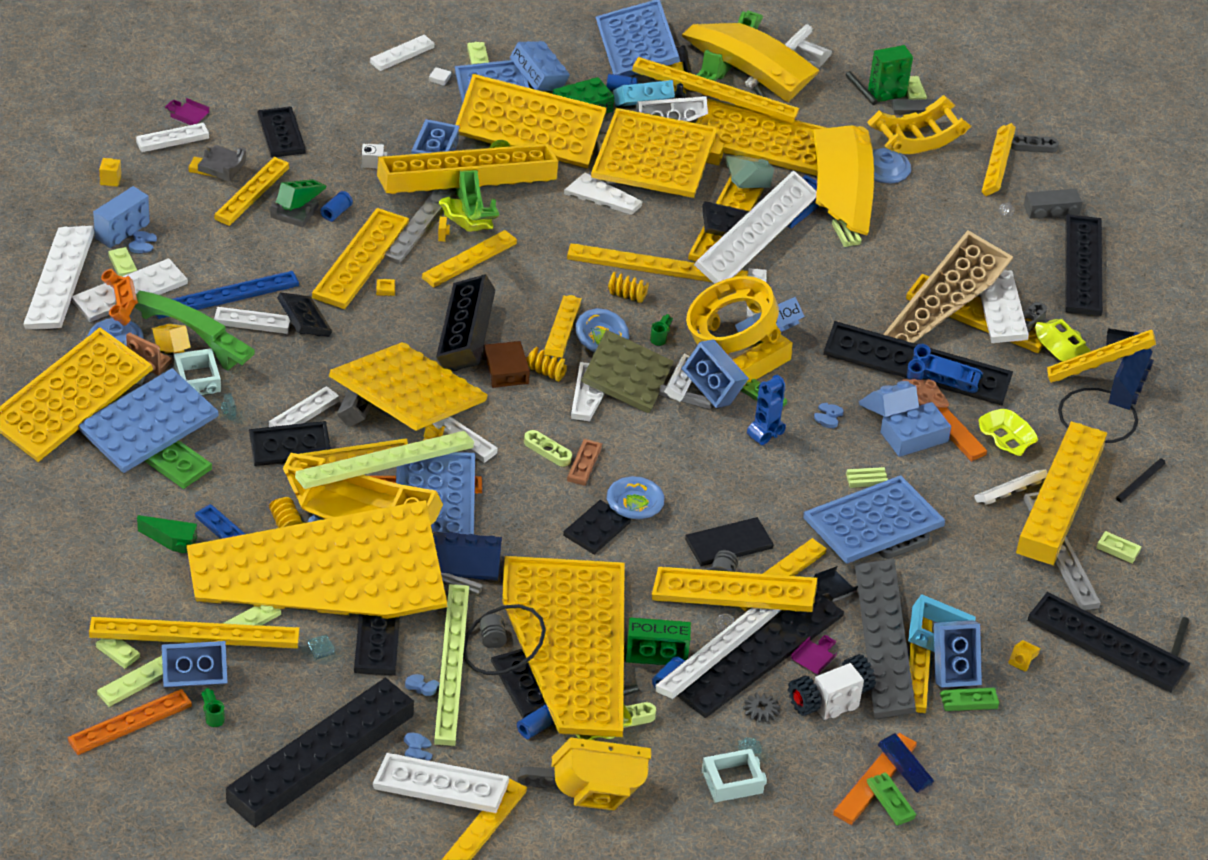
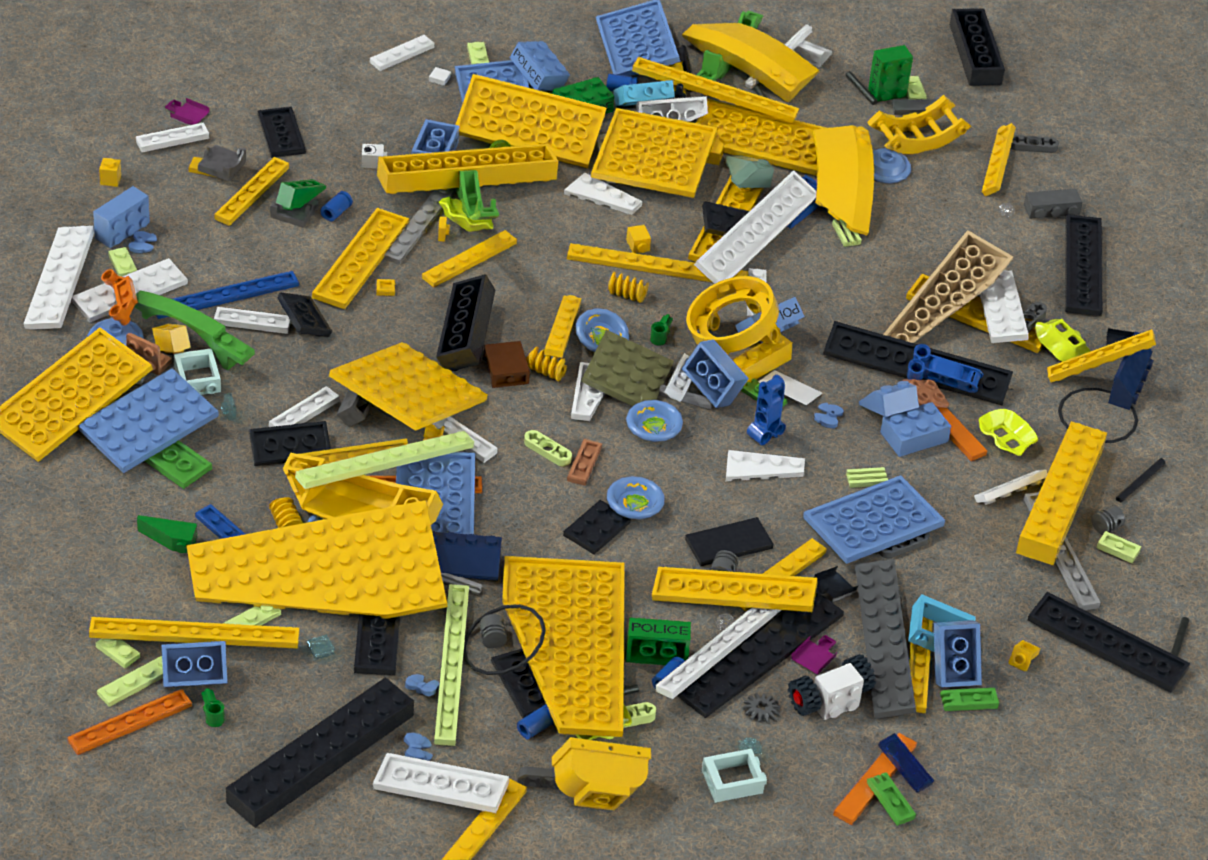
none -> yellow brick [626,225,651,253]
none -> medium blue piece [626,400,683,442]
none -> white wing [725,450,805,482]
none -> white sticker [758,370,822,405]
none -> black brick [949,8,1005,86]
none -> dark grey piece [1092,505,1125,535]

